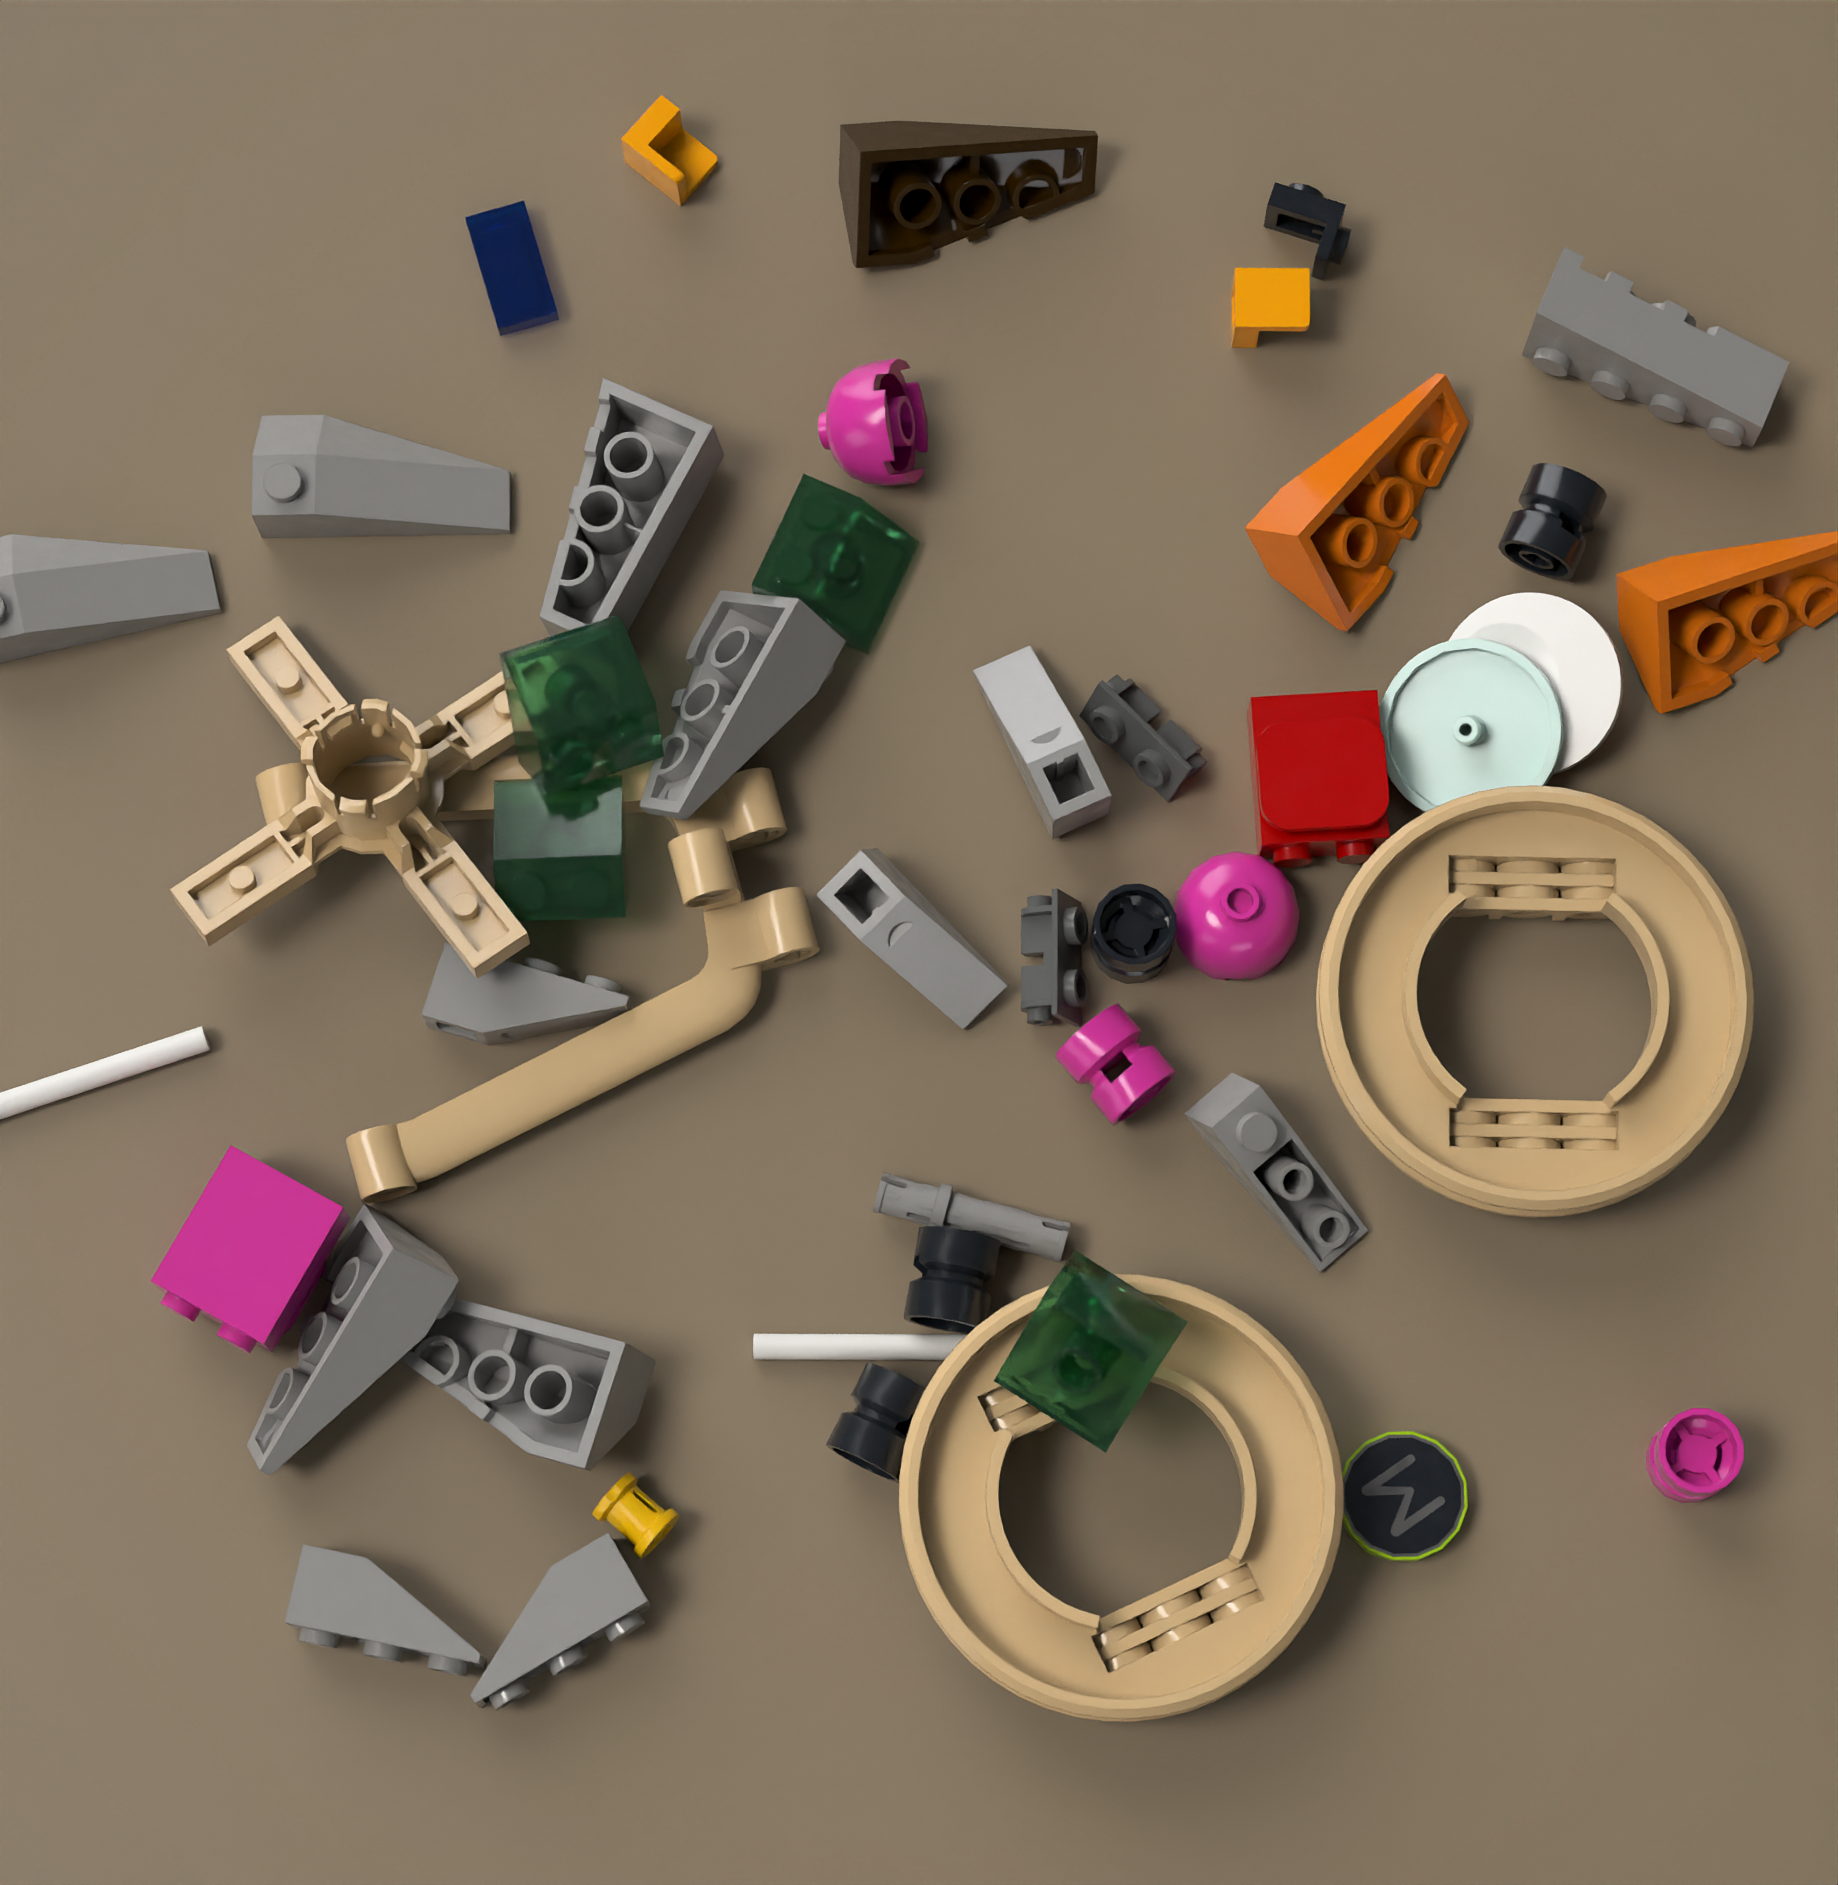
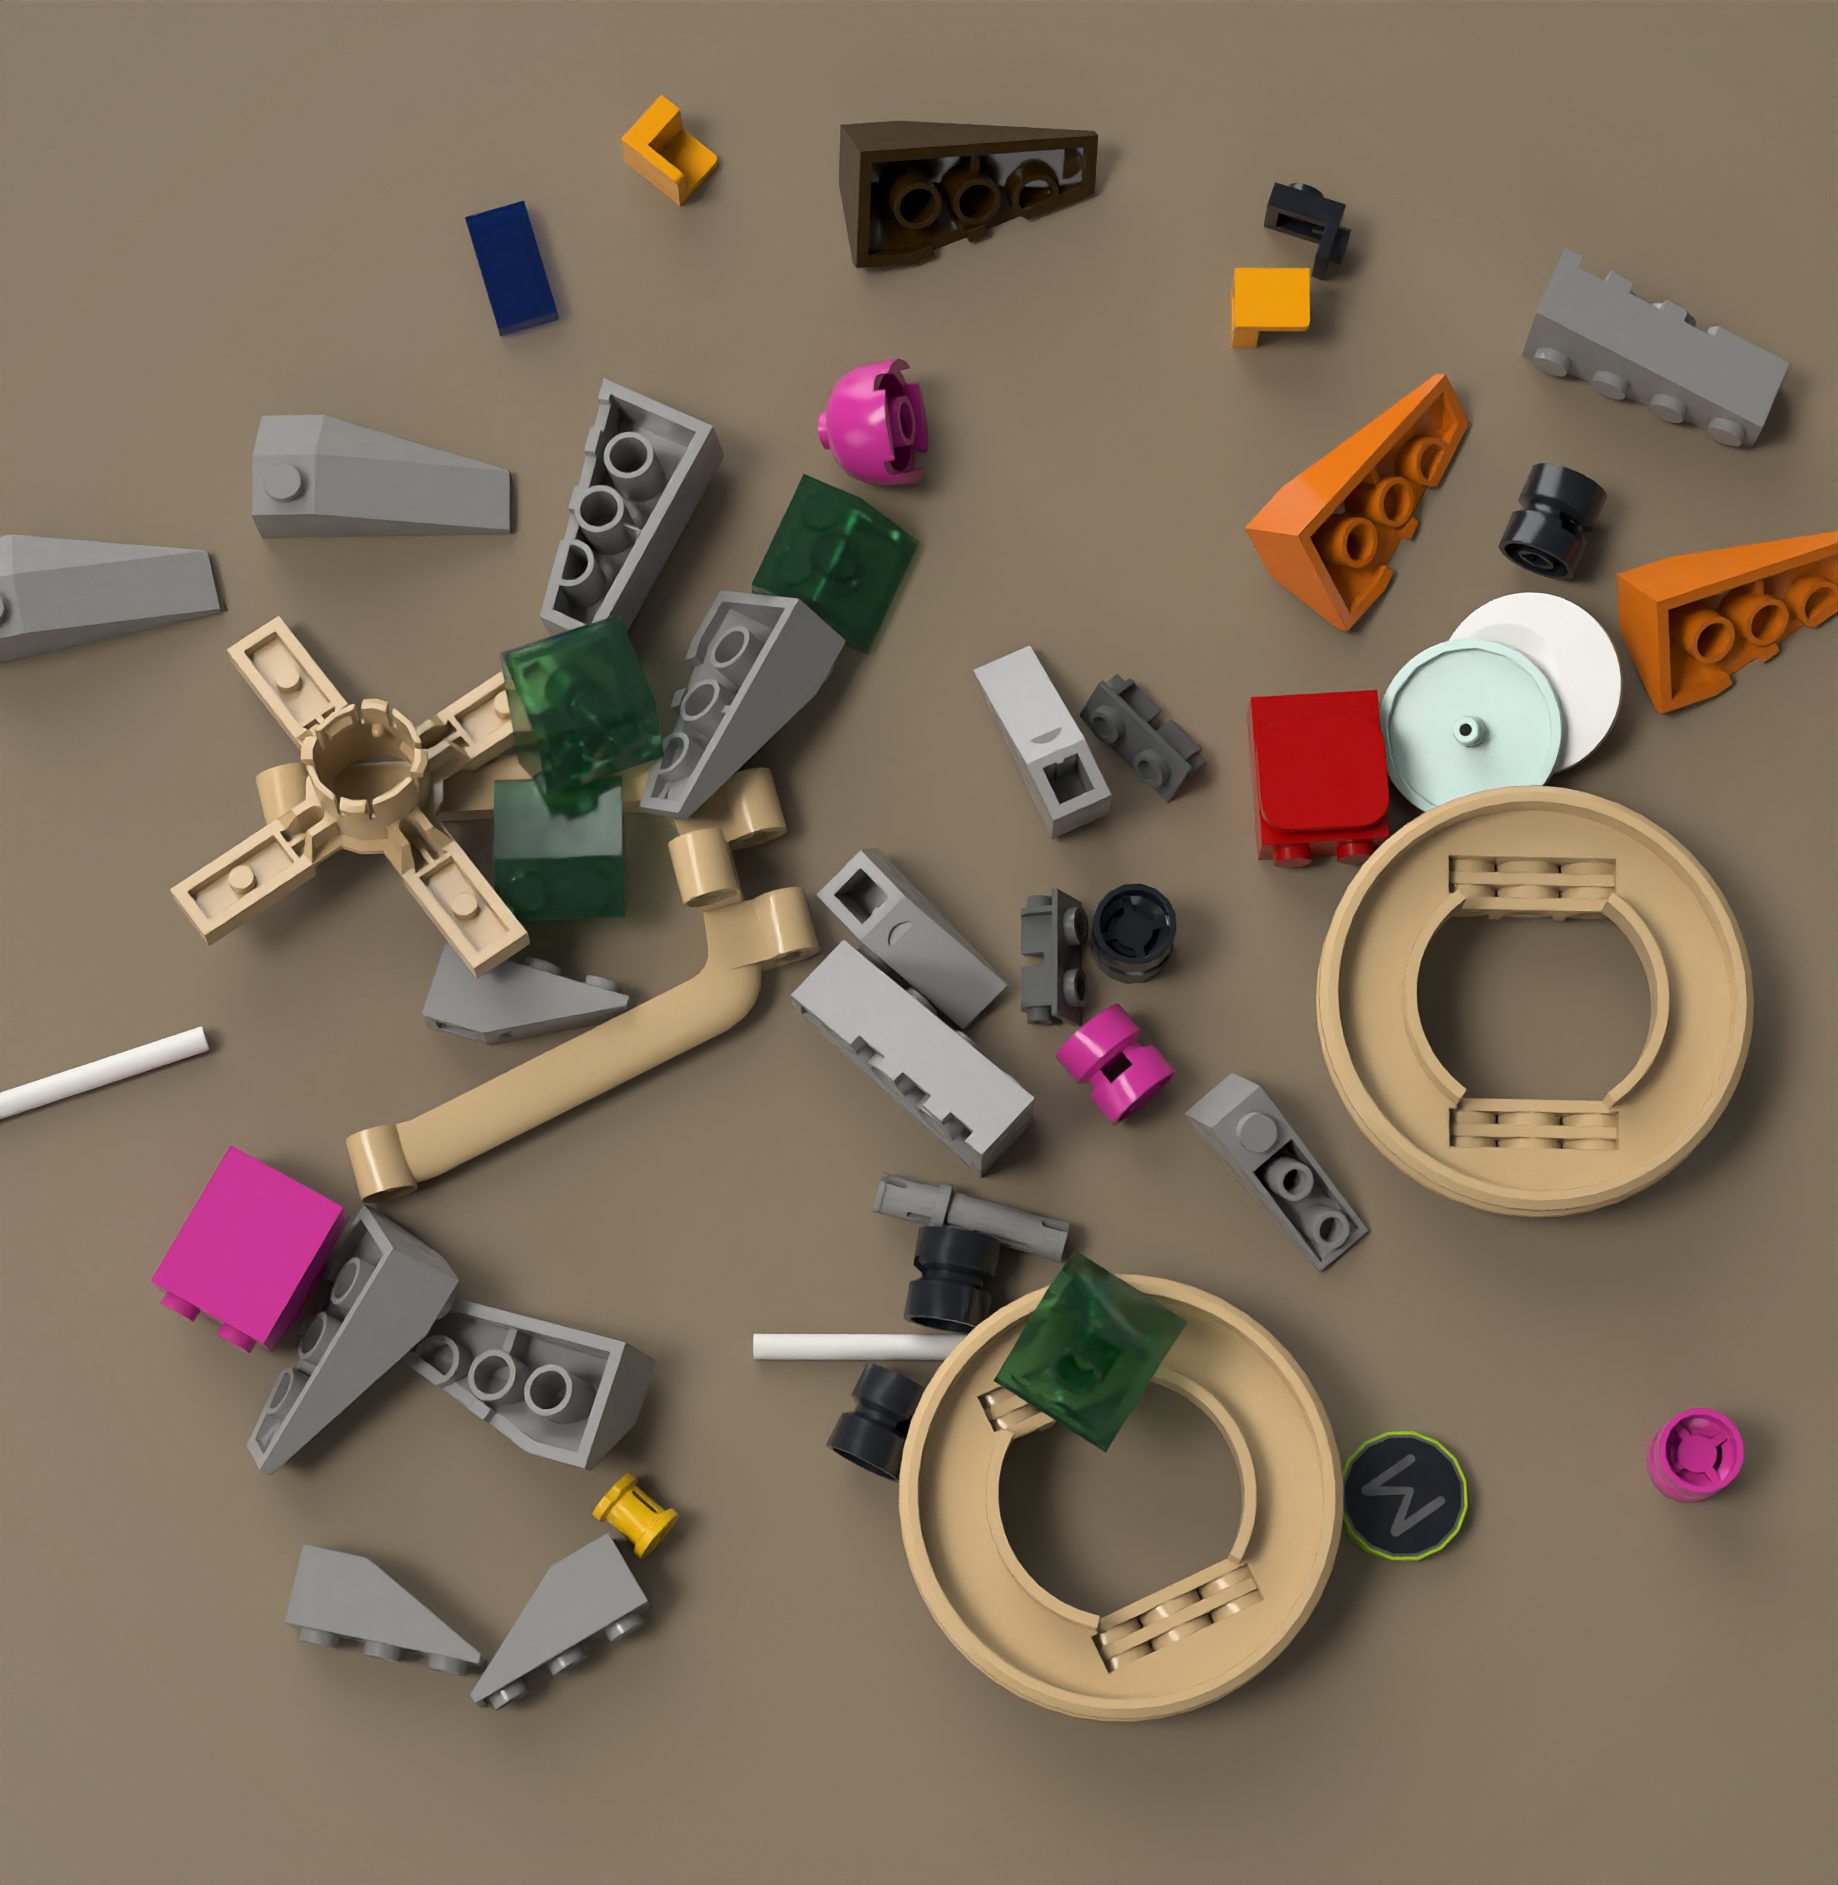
dark pink cylinder [1174,851,1300,981] -> none
none -> light grey wedge [791,939,1035,1178]

